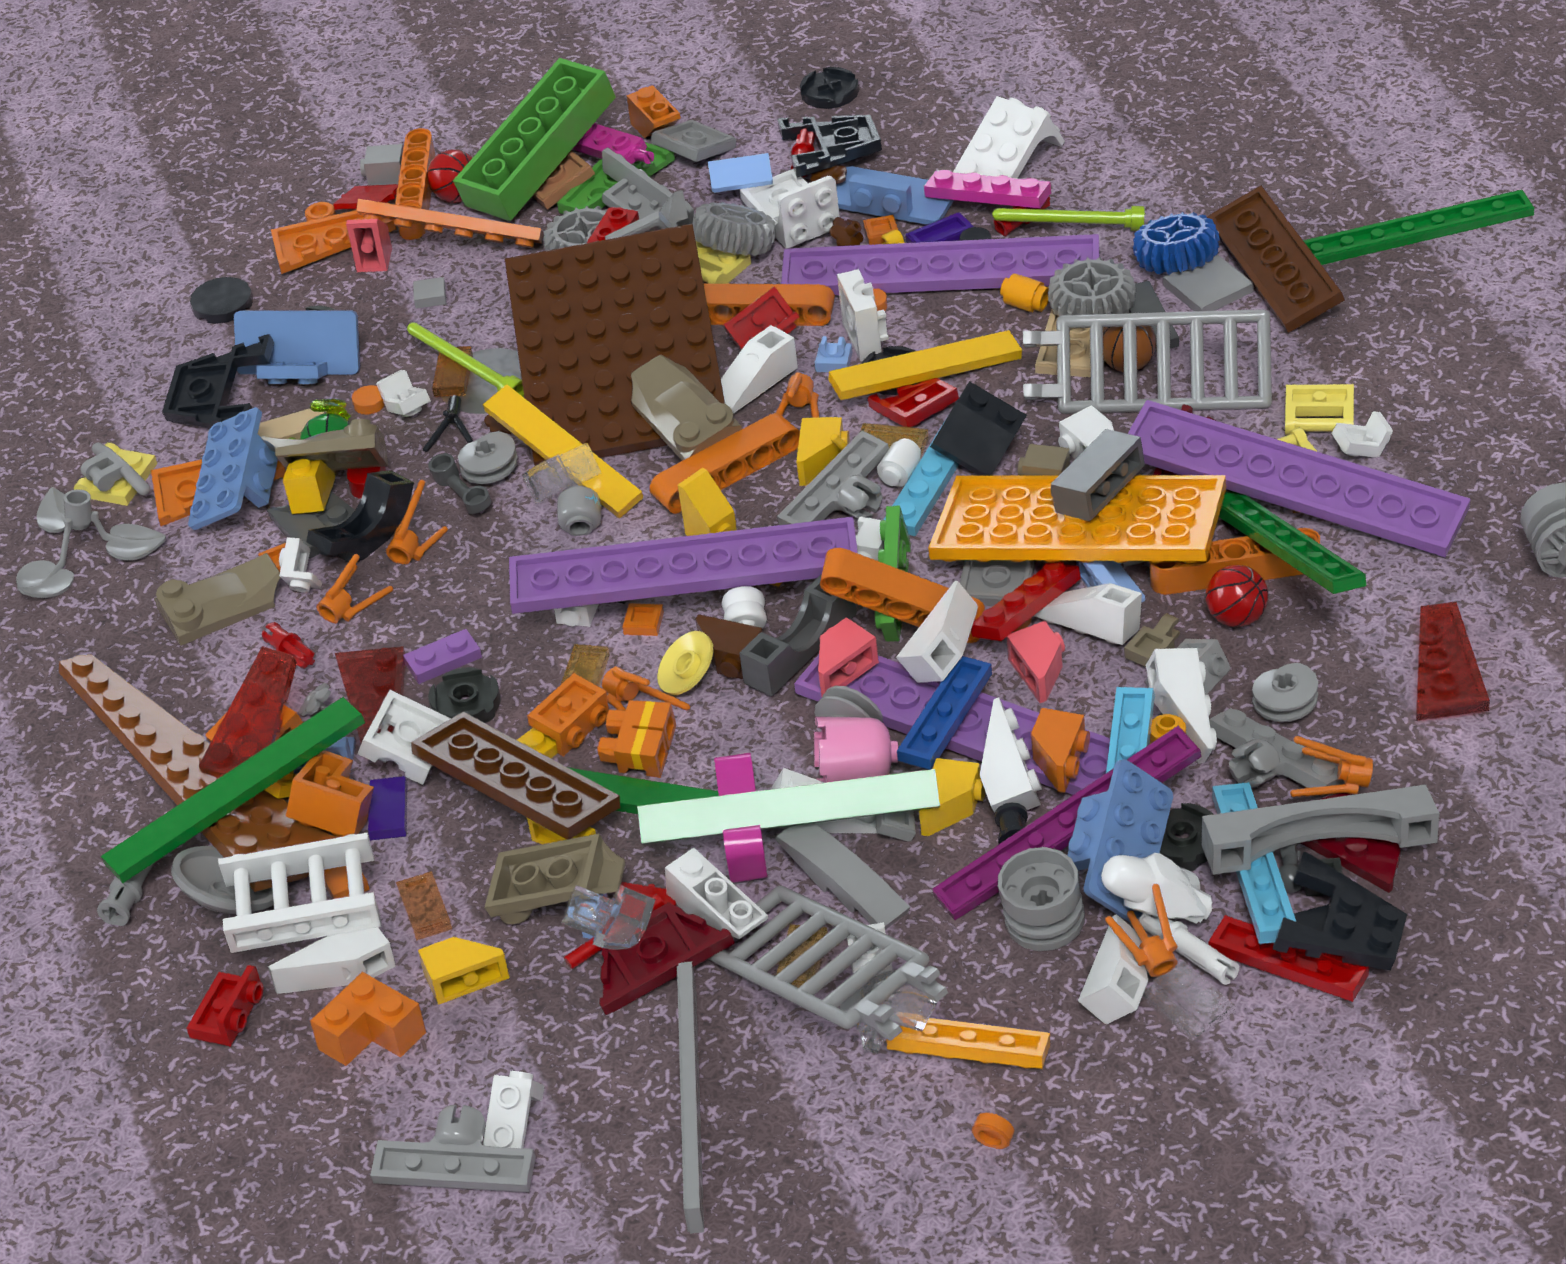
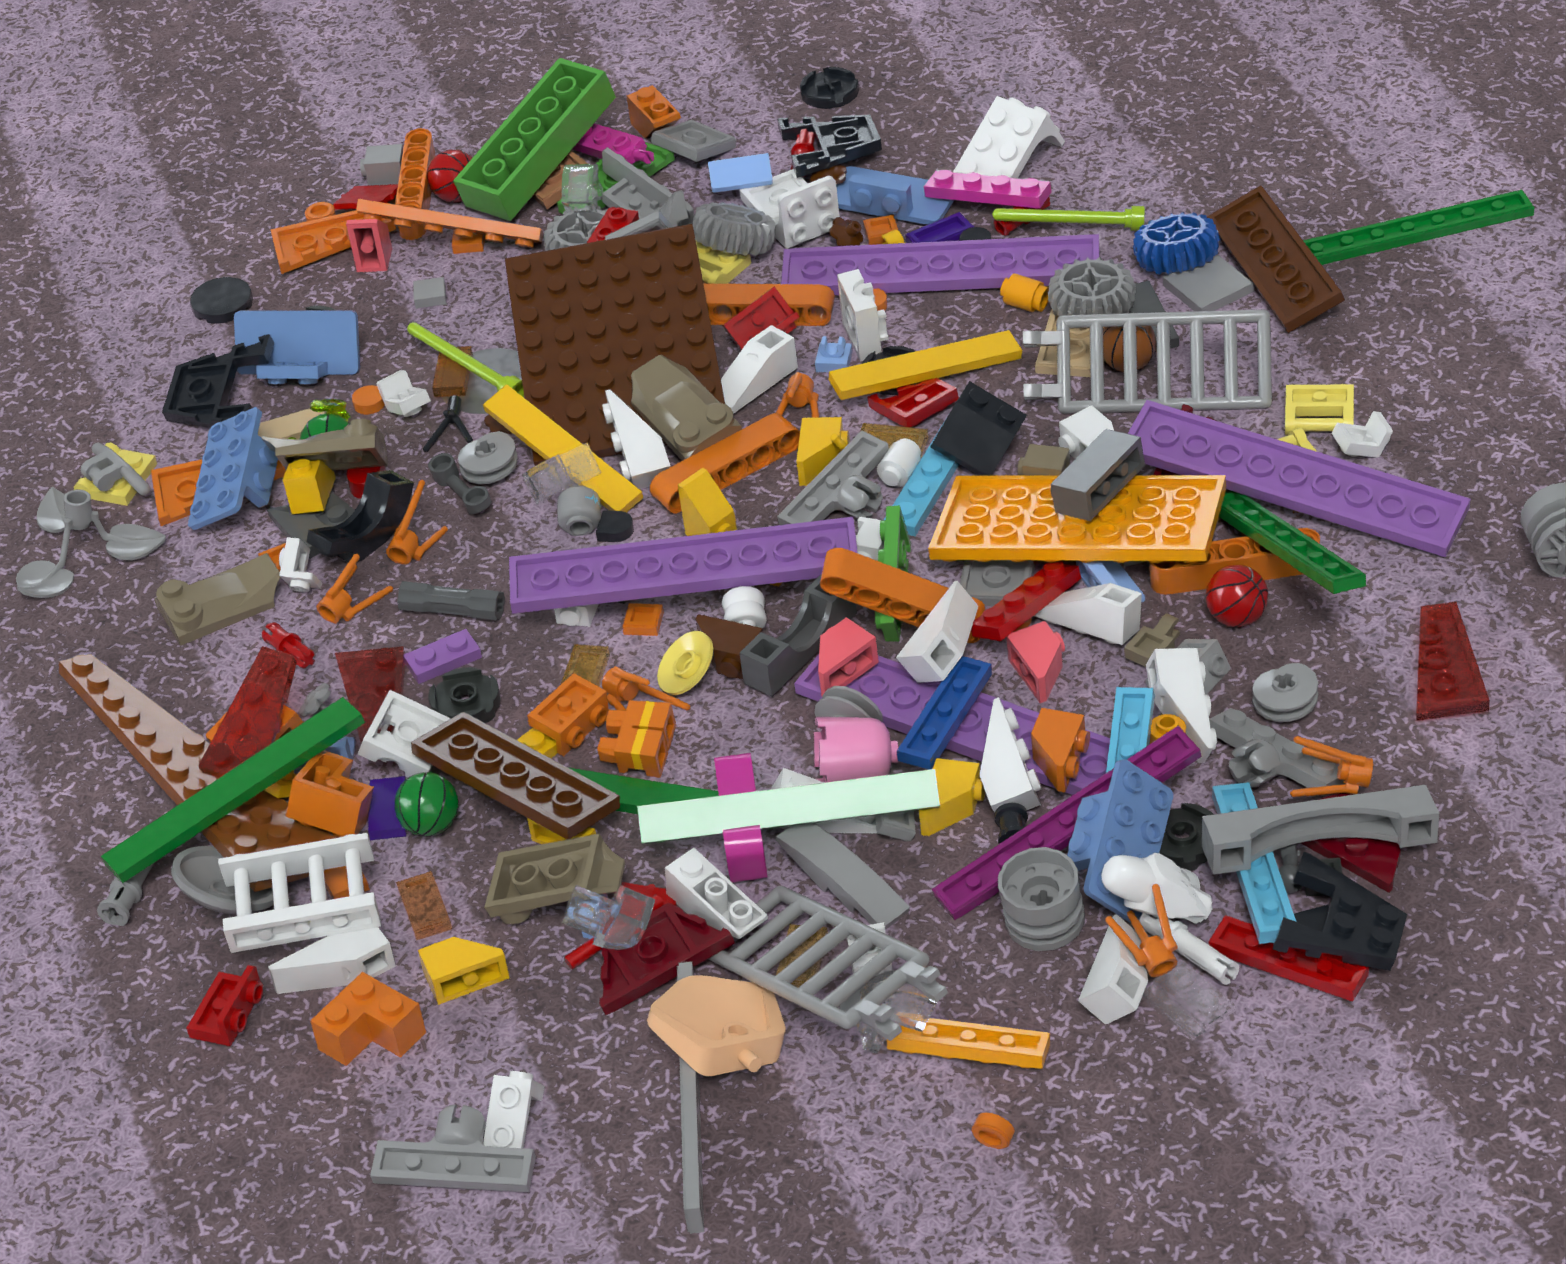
none -> green piece [394,772,458,837]
none -> dark grey axle [397,581,505,620]
none -> orange tile [452,230,485,254]
none -> clear brick [561,164,603,213]
none -> black tile [596,510,634,542]
none -> white slope [602,390,670,489]
none -> light nougat animal [647,975,786,1076]

